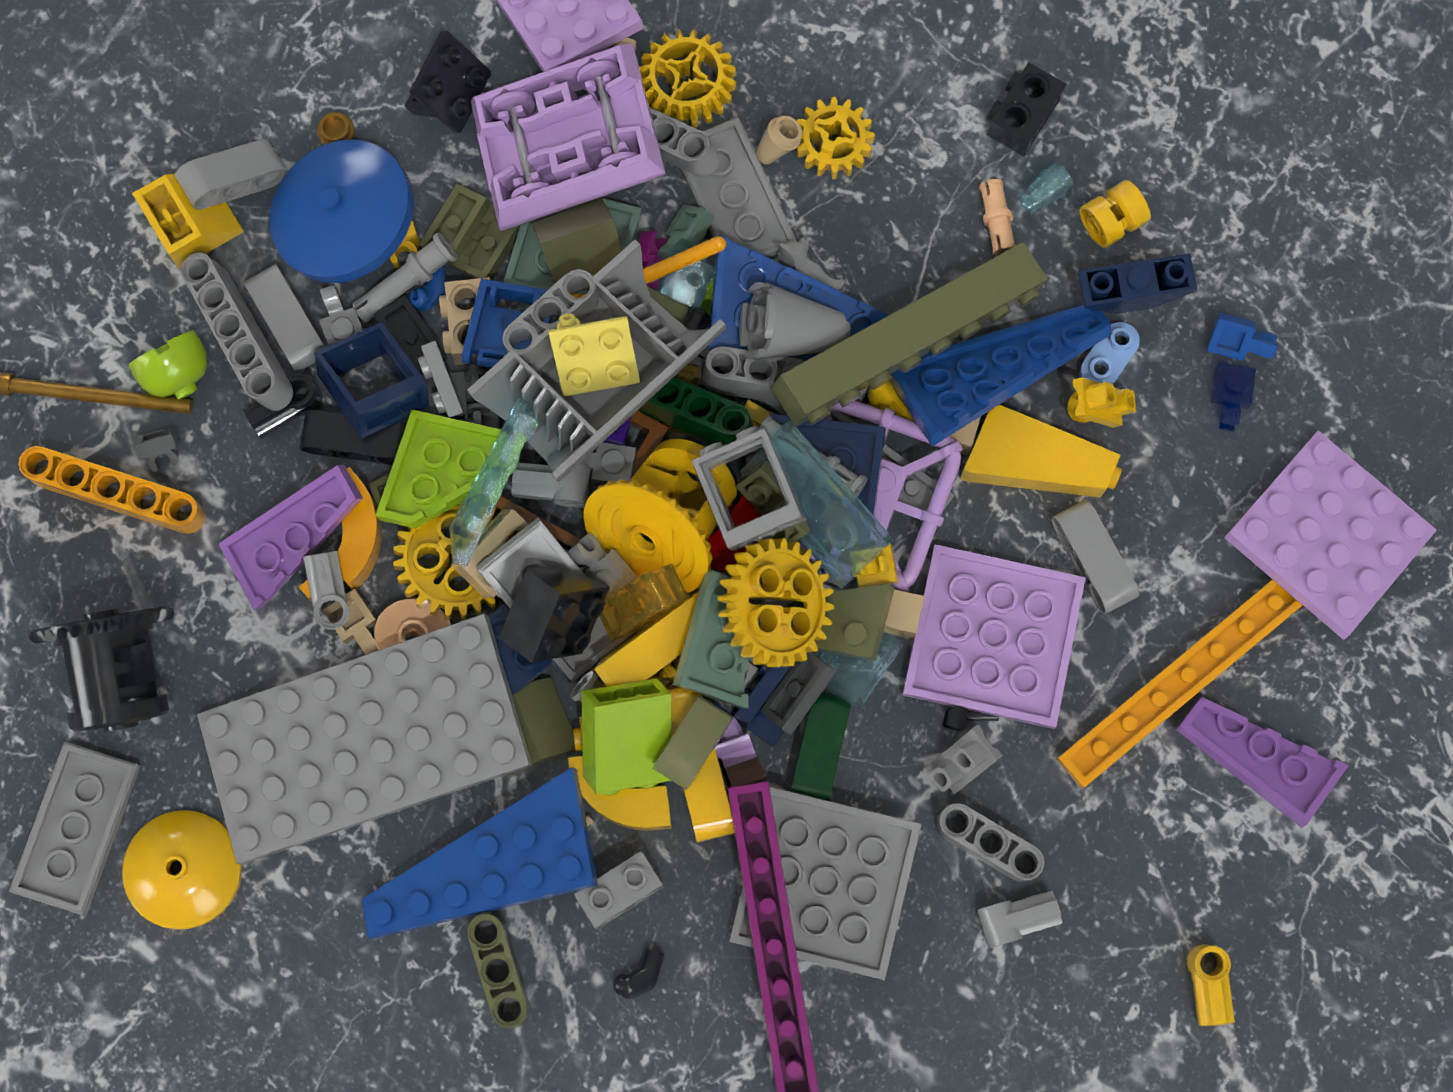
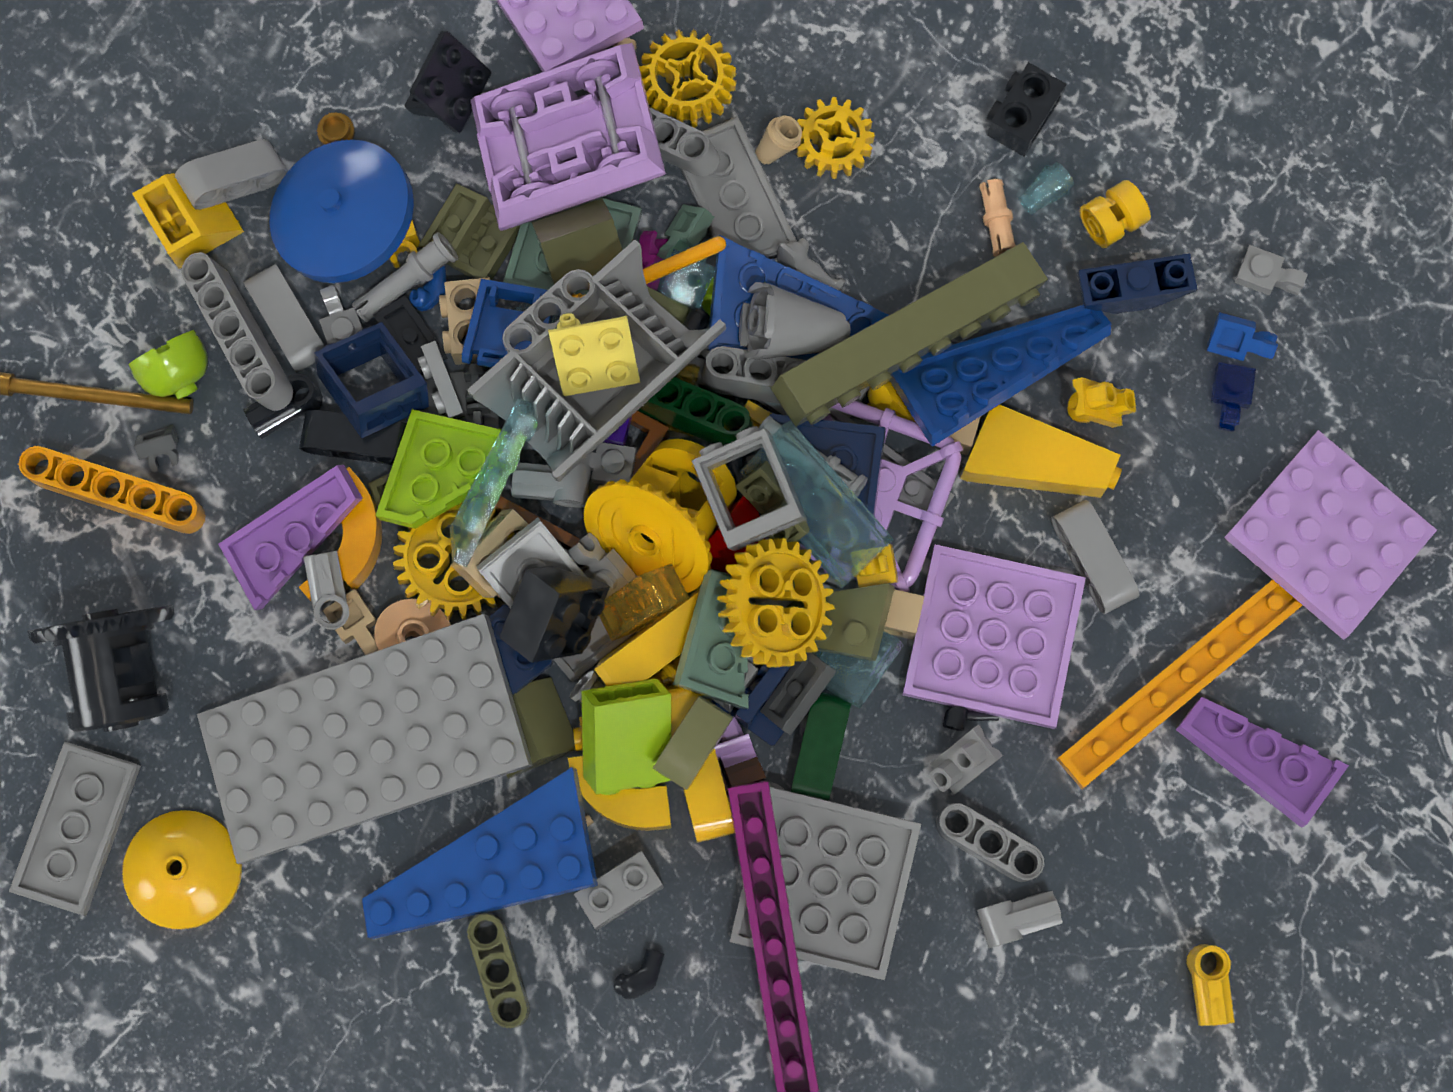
light blue plate [1079,322,1140,384] -> none
none -> light grey plate [1234,245,1308,296]

